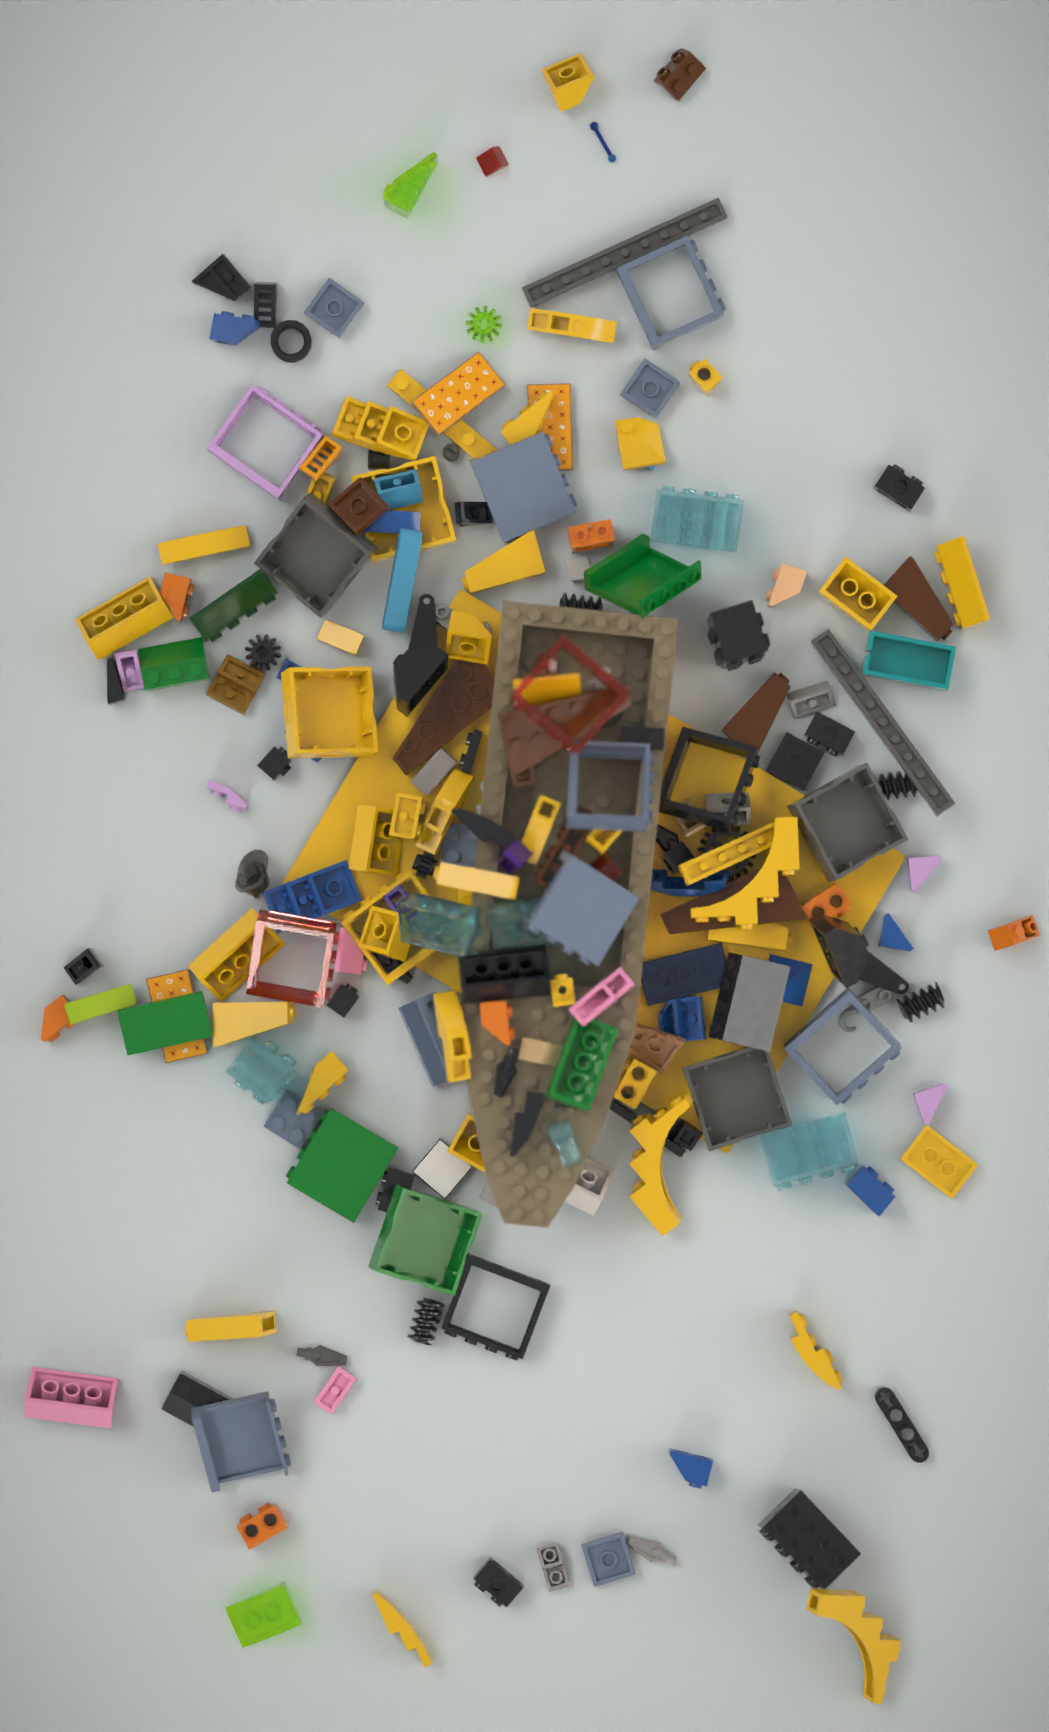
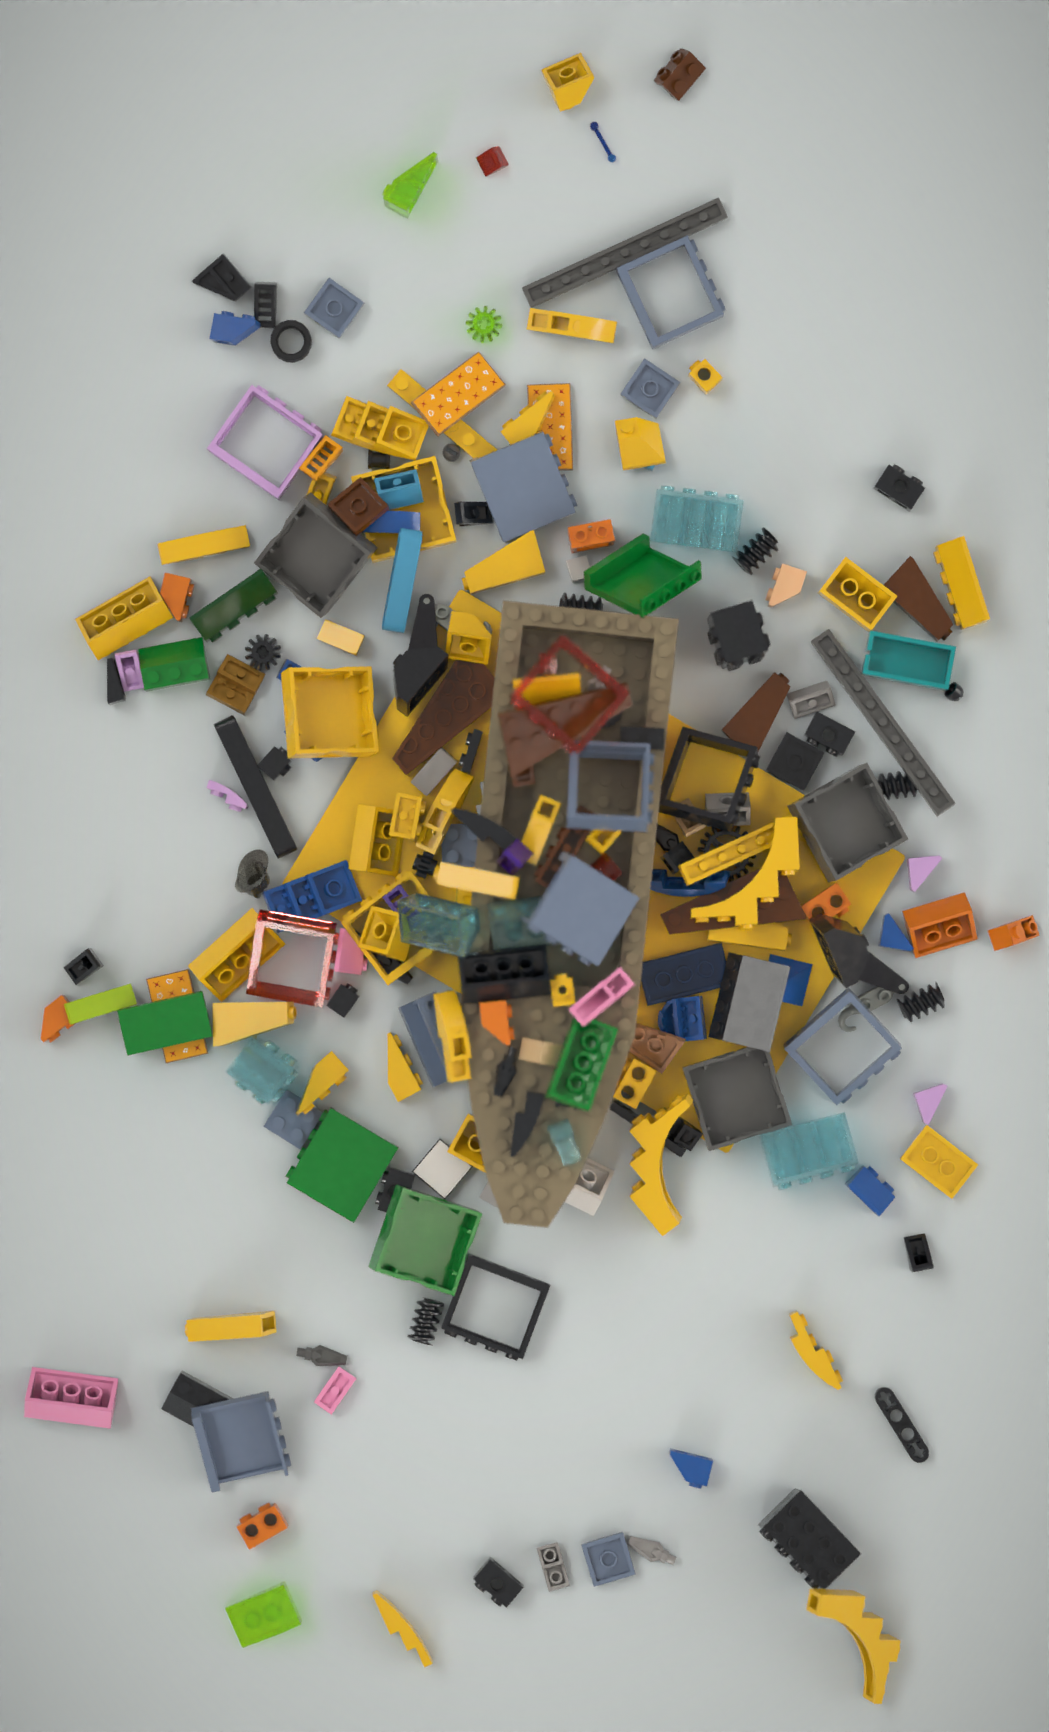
none -> black beam [214,715,298,859]
none -> yellow slope [388,1032,423,1102]
none -> black piece [731,527,779,575]
none -> orange slope [902,892,978,958]
none -> black slope [904,1233,934,1272]
none -> black hinge [944,682,964,701]

